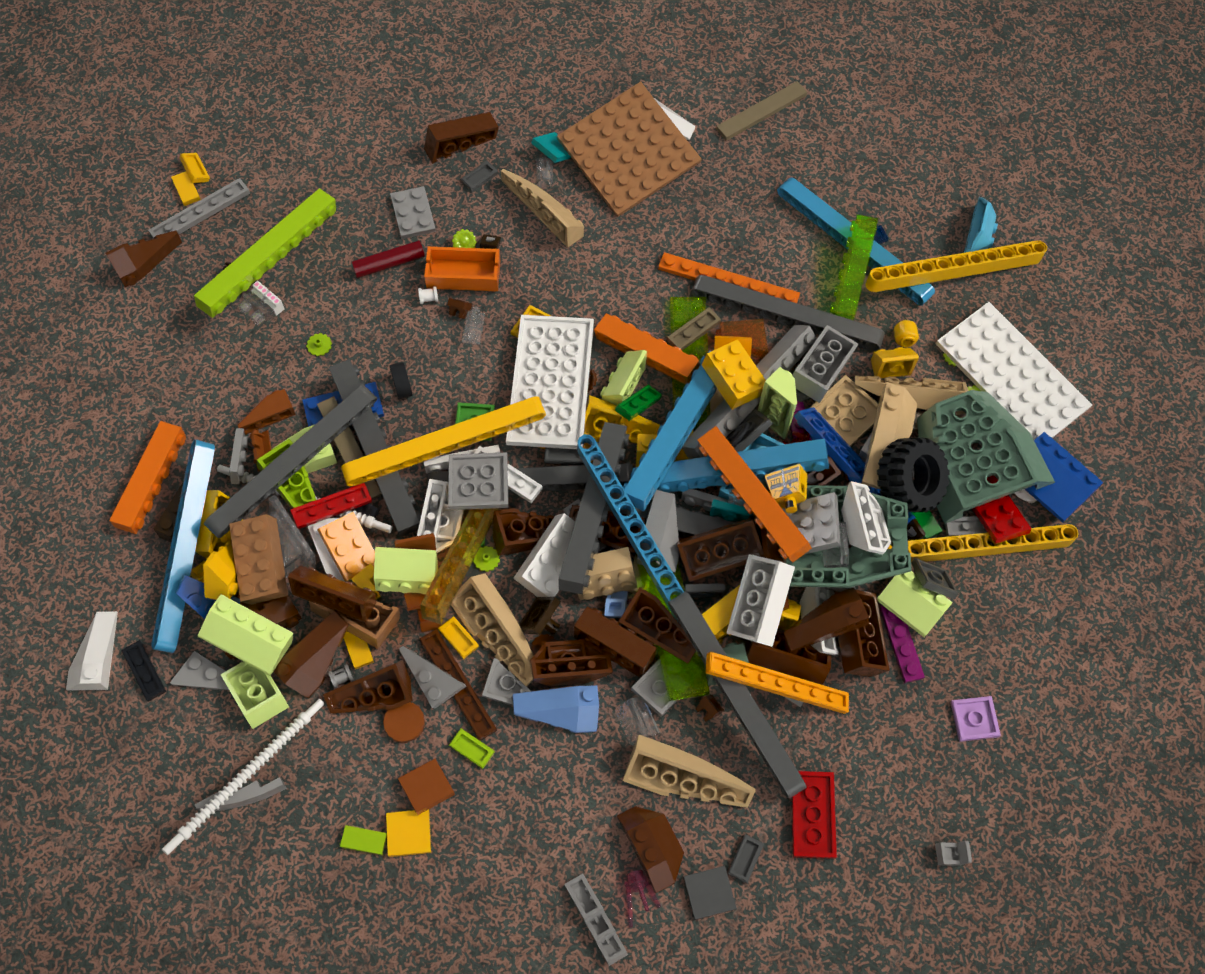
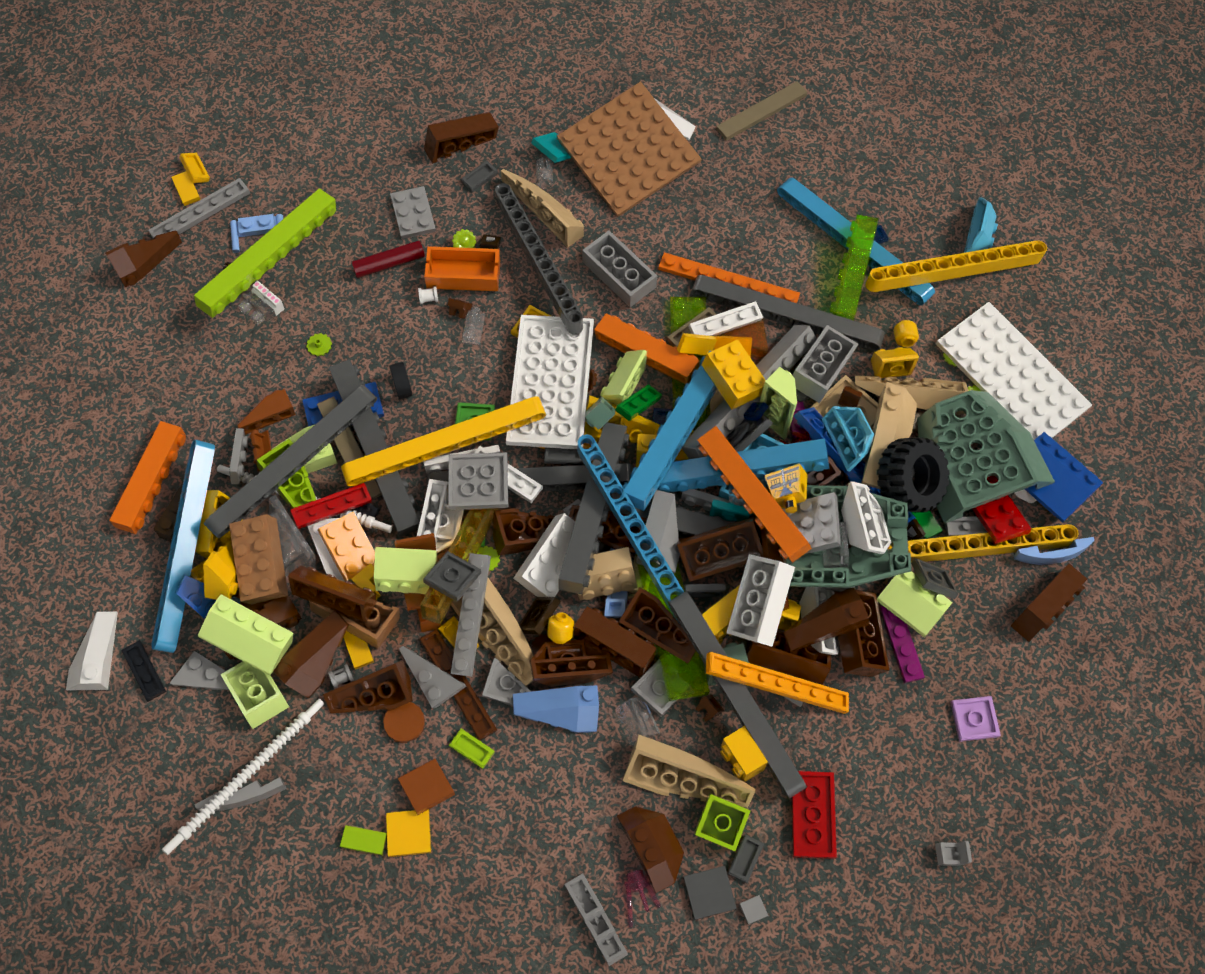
none -> light blue plate [230,214,283,253]
none -> dark grey tile [423,551,481,601]
none -> light grey plate [451,553,491,677]
none -> dark grey beam [495,183,583,334]
none -> yellow head [547,612,574,644]
none -> light grey brick [582,230,657,307]
none -> sand green brick [585,396,615,430]
none -> tile [652,408,672,425]
none -> yellow tile [677,333,717,355]
none -> white plate [688,301,763,336]
none -> lime brick [694,793,751,851]
none -> yellow brick [720,726,768,782]
none -> light grey tile [739,895,768,925]
none -> clear blue tile [743,402,769,421]
none -> medium azure wedge [822,406,874,472]
none -> reddish brown tile [838,386,863,407]
none -> reddish brown wedge [1011,563,1087,642]
none -> light blue slope [1013,537,1094,565]

